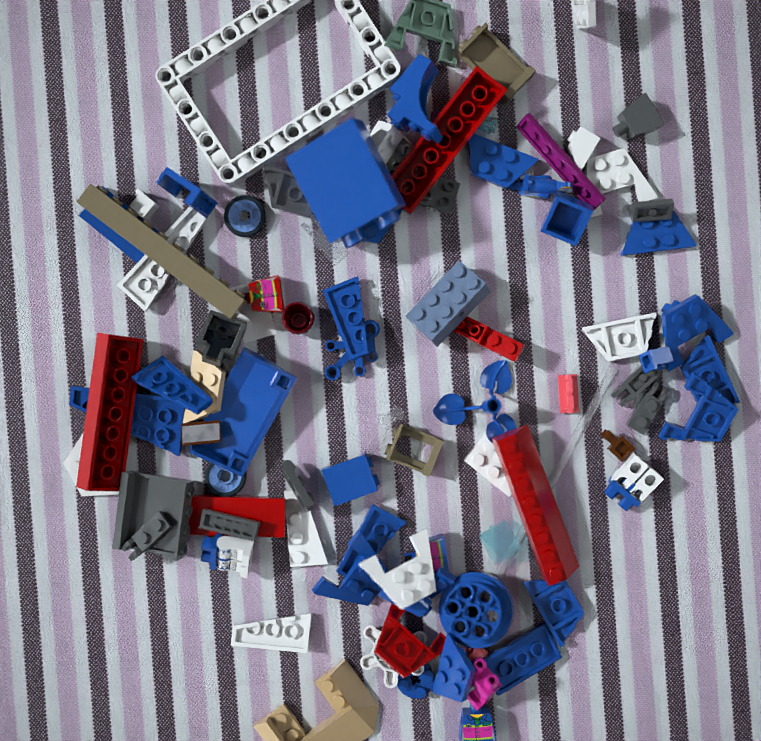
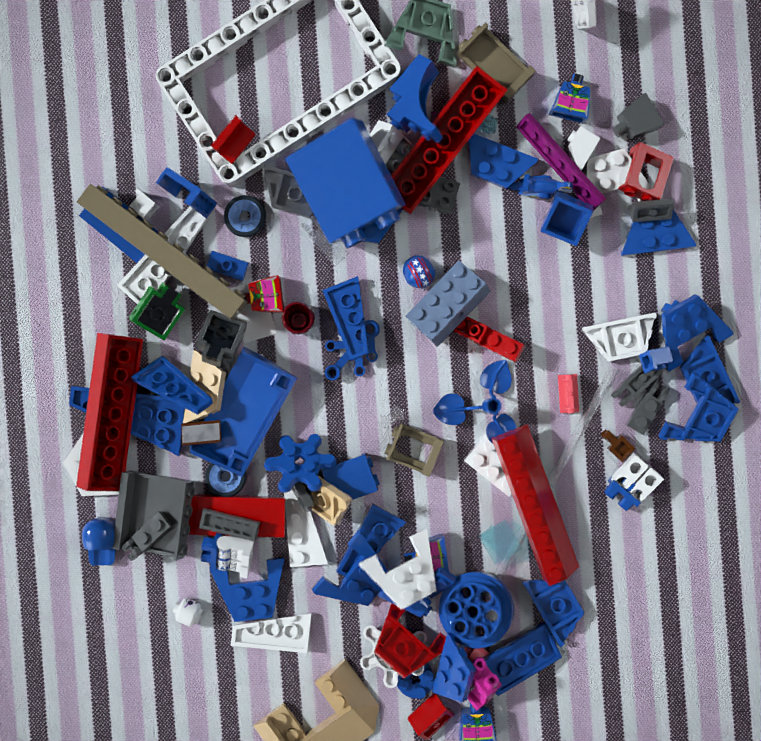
none -> blue piece [82,517,116,566]
none -> piece [129,282,185,340]
none -> white head [173,598,203,627]
none -> blue plate [207,251,249,281]
none -> blue wing [210,557,285,622]
none -> red panel [211,115,256,164]
none -> blue plate [264,434,337,493]
none -> tan wing [303,476,352,526]
none -> blue helmet [403,255,436,288]
none -> red panel [407,693,455,741]
none -> torso [549,74,590,124]
none -> panel [618,142,674,201]

